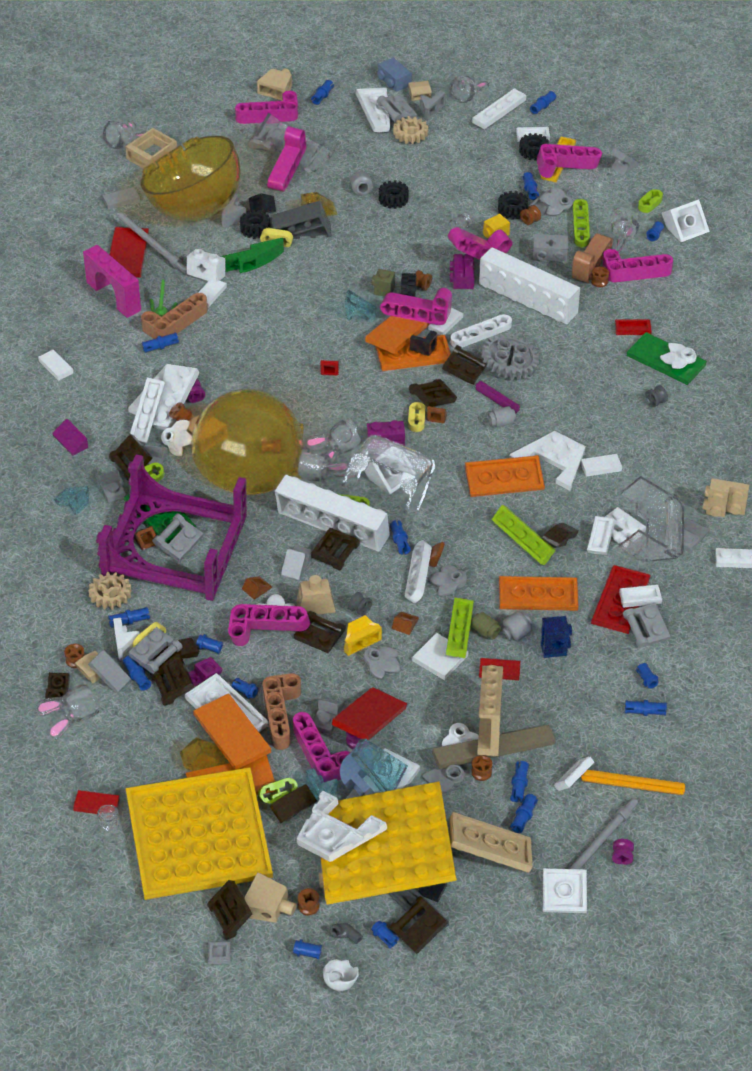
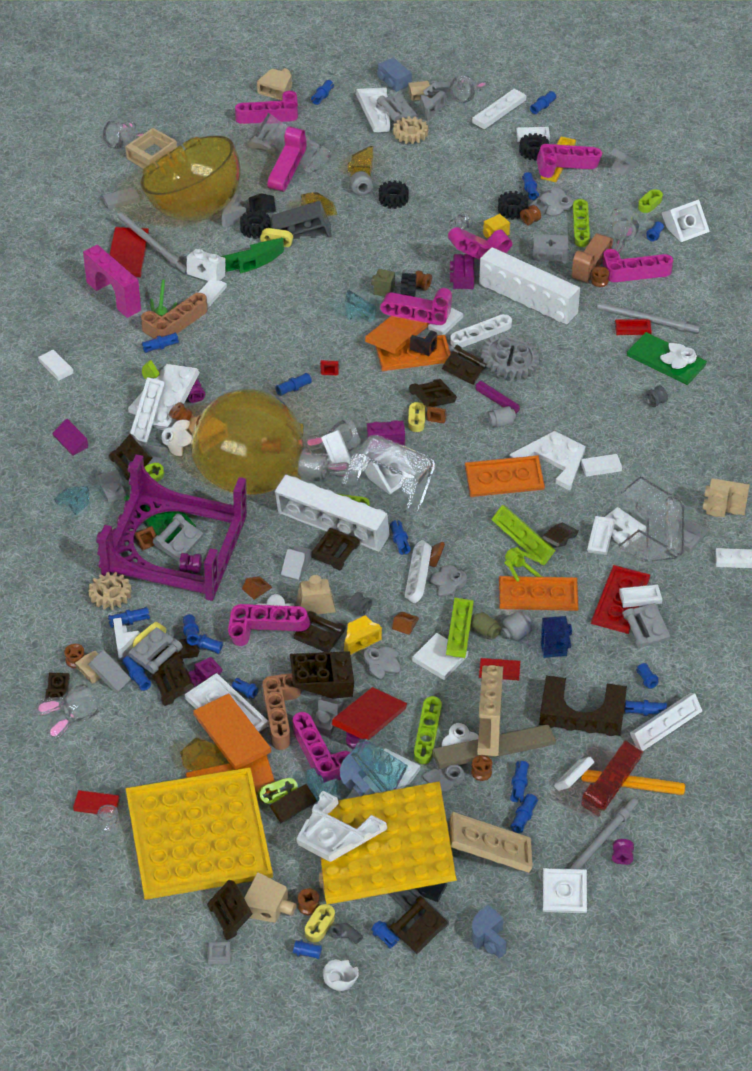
none -> lime tile [142,360,160,379]
none -> magenta wheel [179,553,202,573]
none -> blue pin [183,614,199,645]
none -> blue pin [275,373,312,396]
none -> dark brown slope [290,651,354,699]
none -> light yellow beam [305,904,335,943]
none -> white tile [321,430,353,472]
none -> clear yellow slope [348,146,373,178]
none -> lime beam [414,696,442,764]
none -> light grey tile [423,82,452,96]
none -> sand blue brick [471,905,507,959]
none -> lime plant [504,547,542,582]
none -> dark brown arch [539,675,627,736]
none -> clear red beam [581,740,644,817]
none -> light grey bar [597,302,700,333]
none -> white plate [630,693,702,751]

